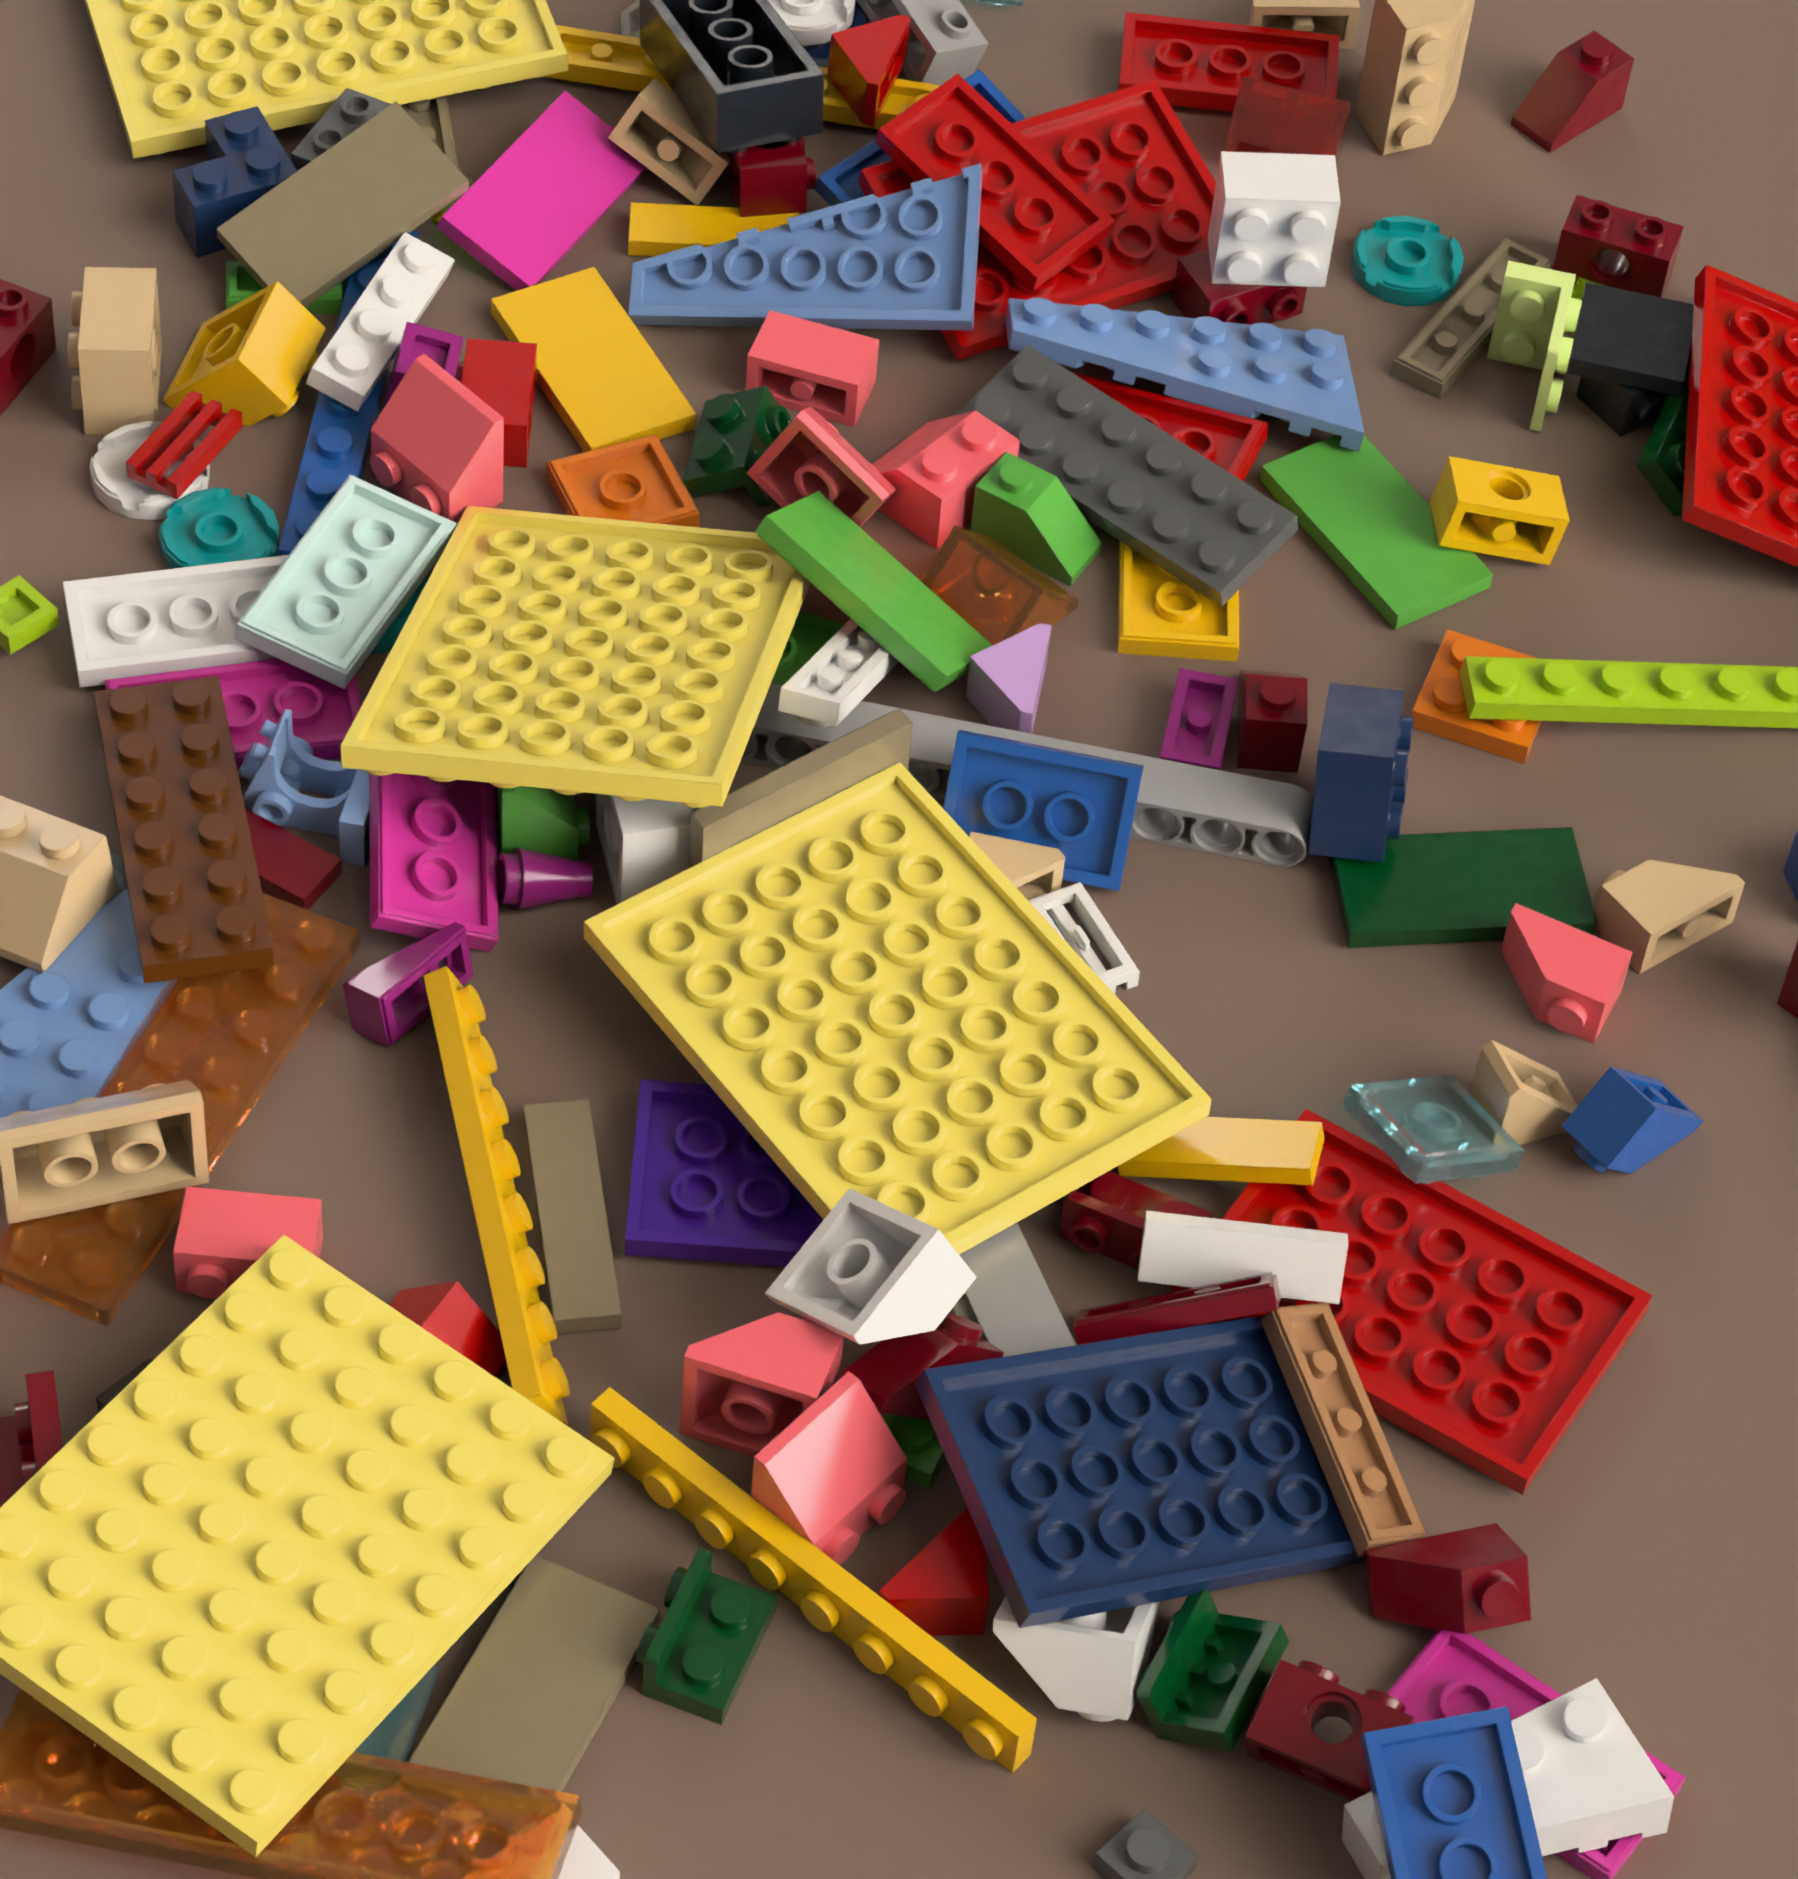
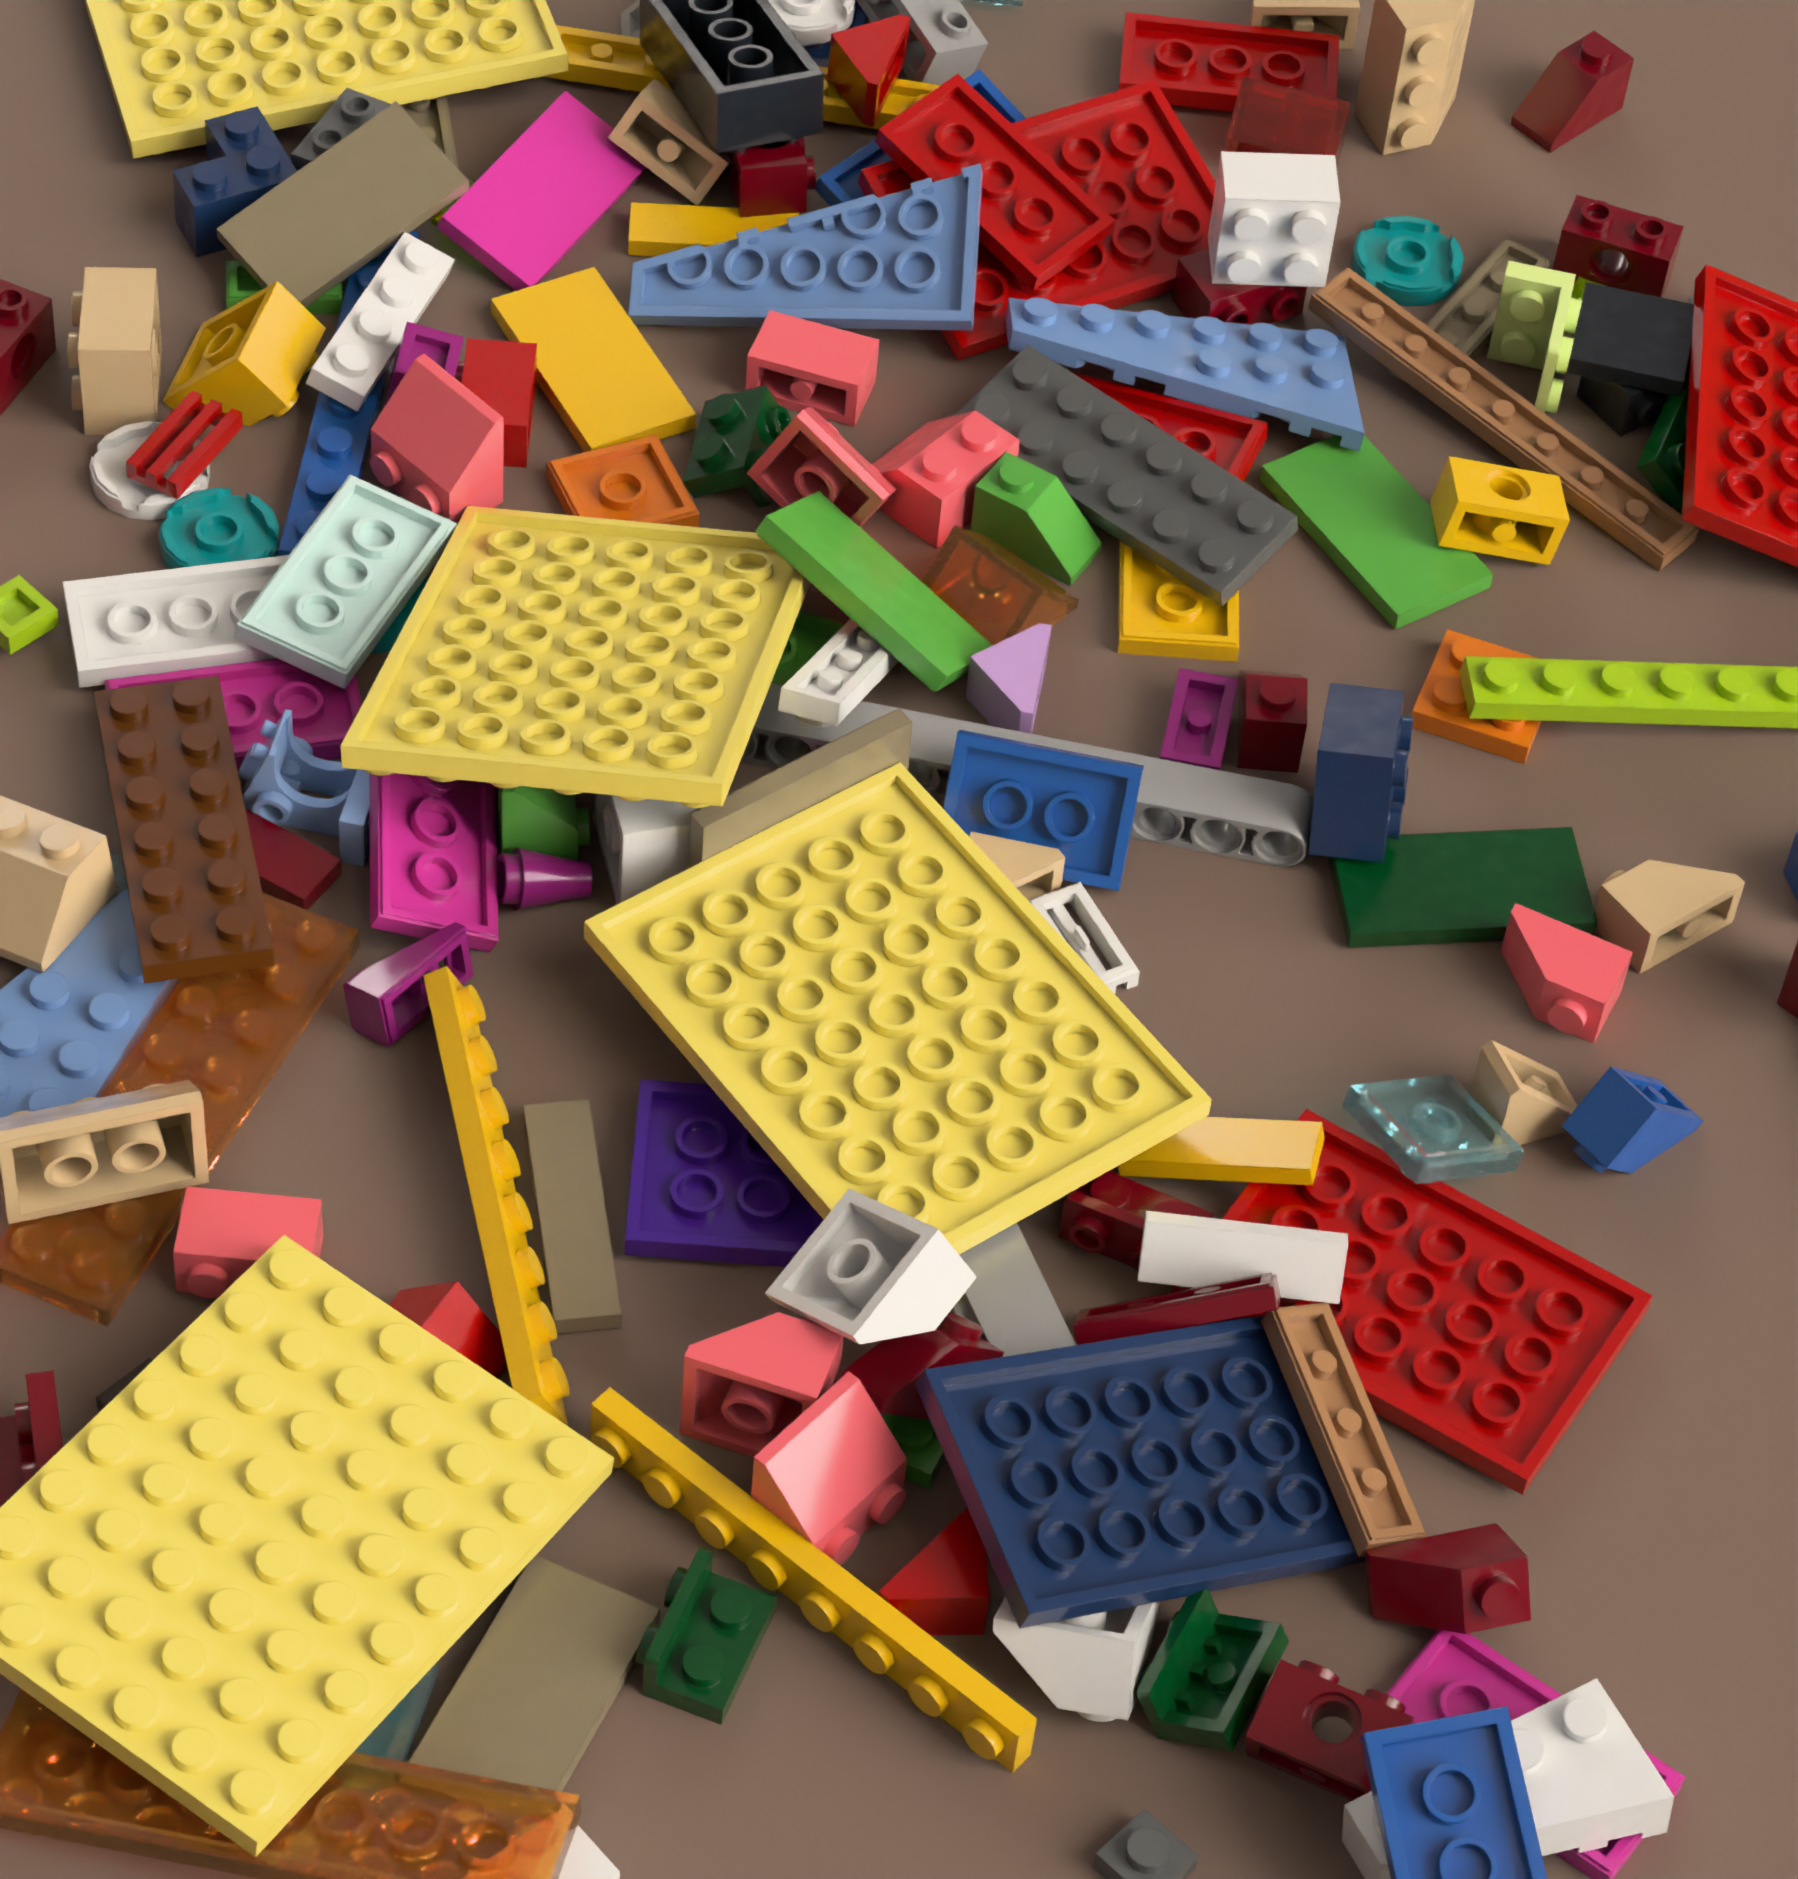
none -> medium nougat tile [1308,267,1700,572]

